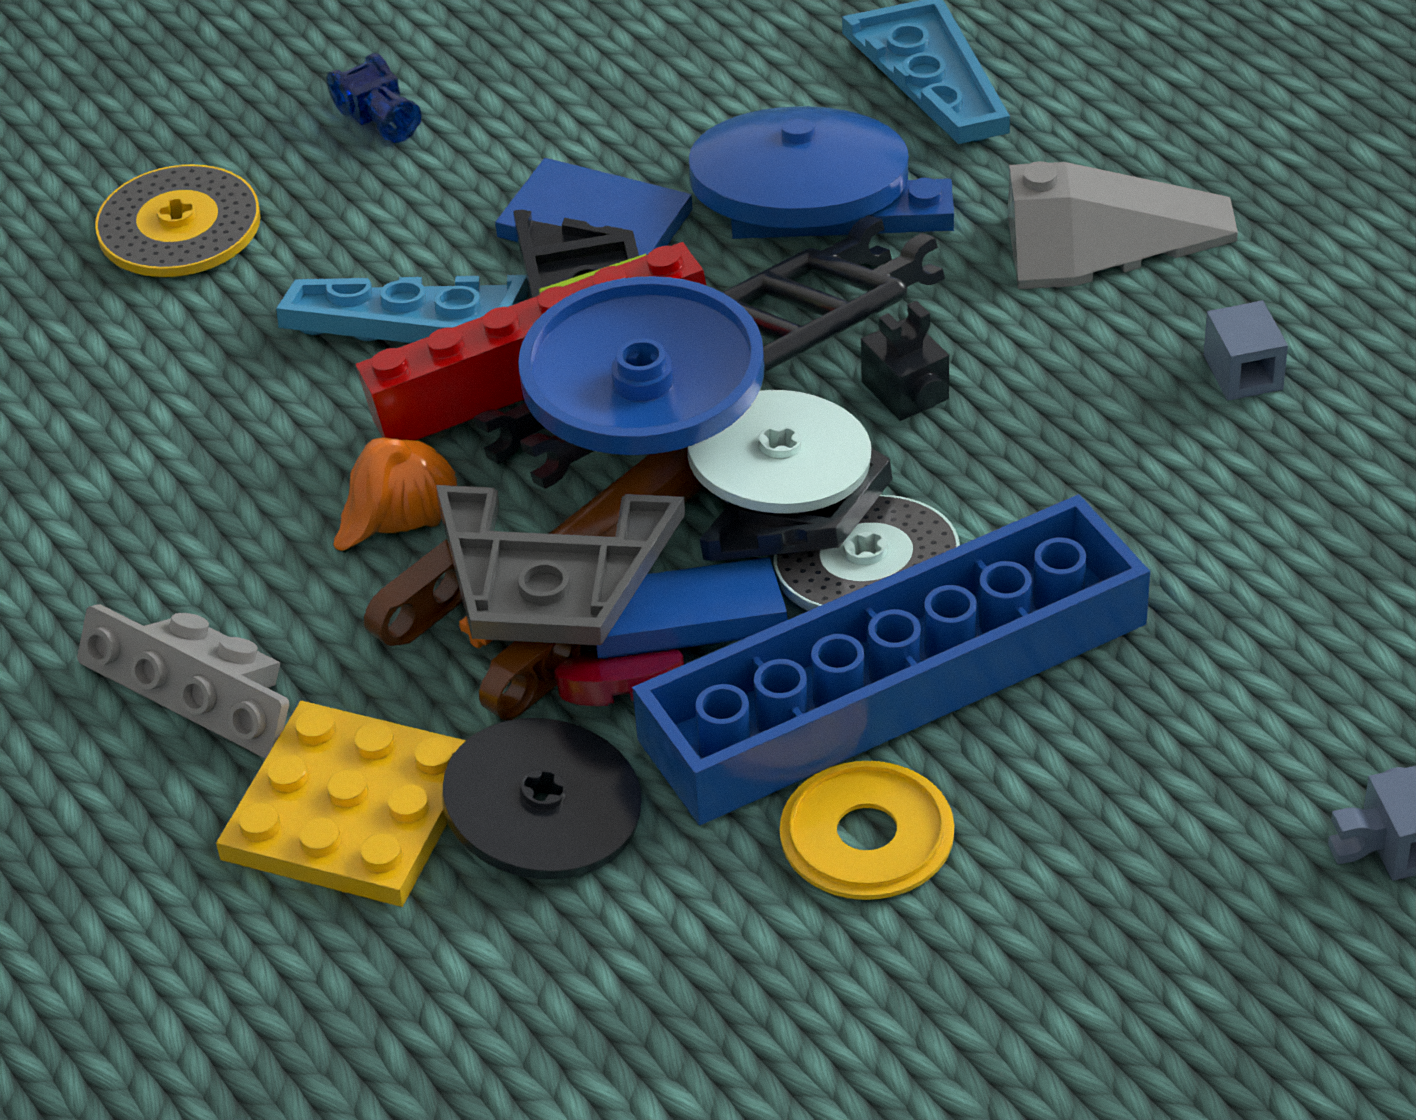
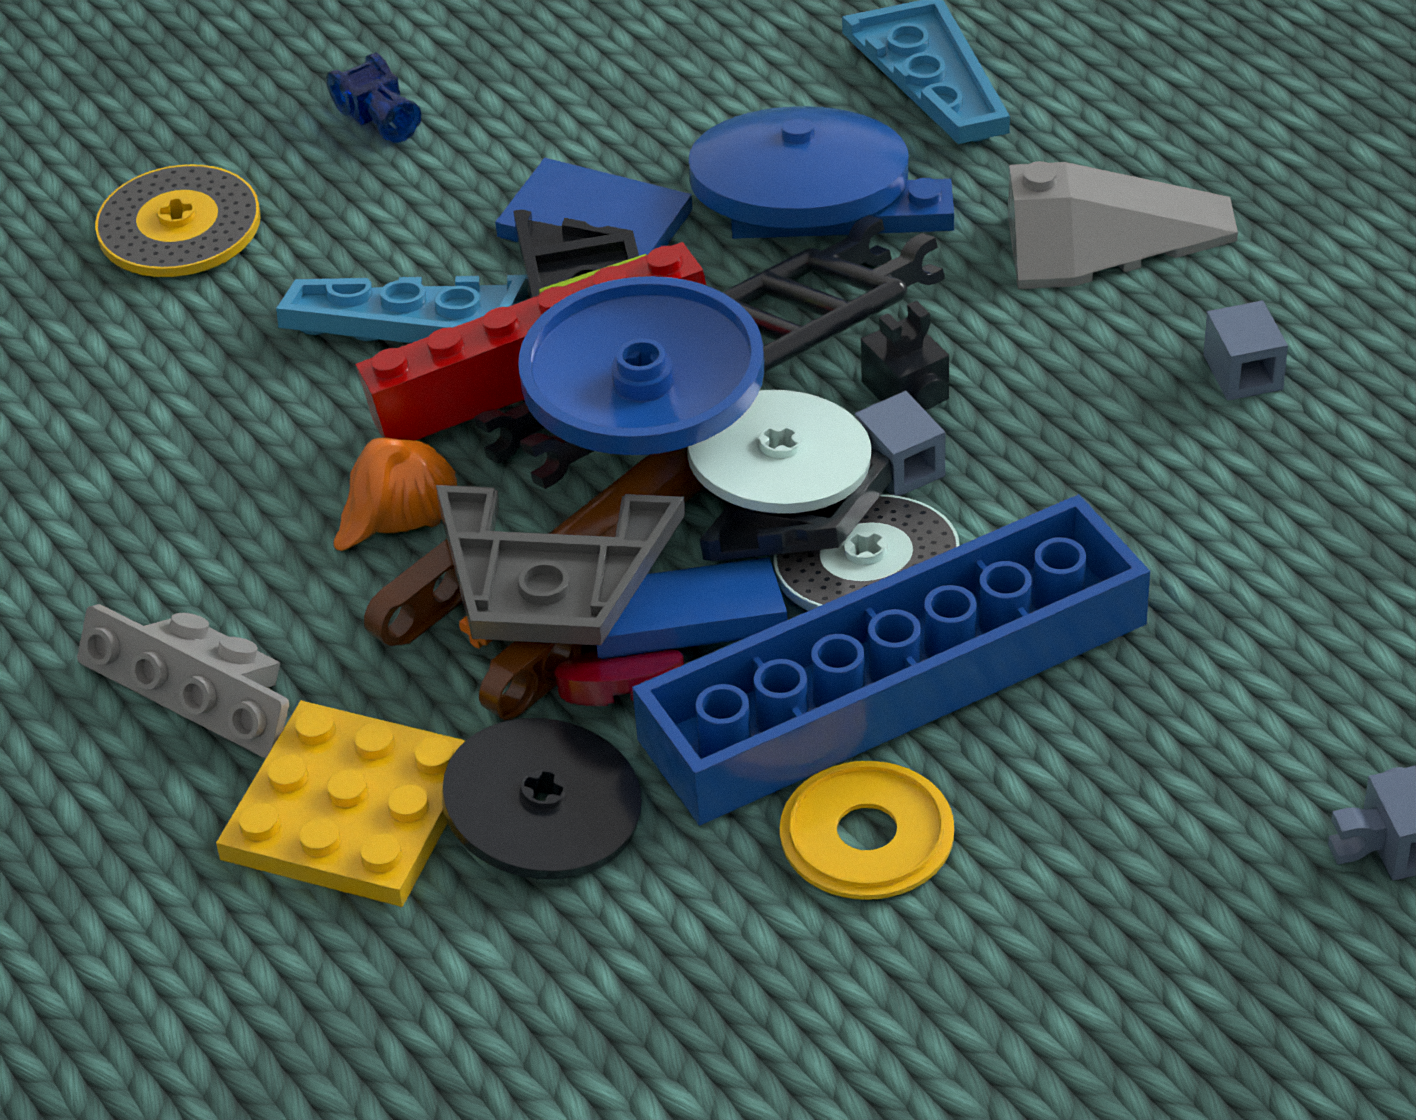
none -> sand blue brick [855,391,945,496]

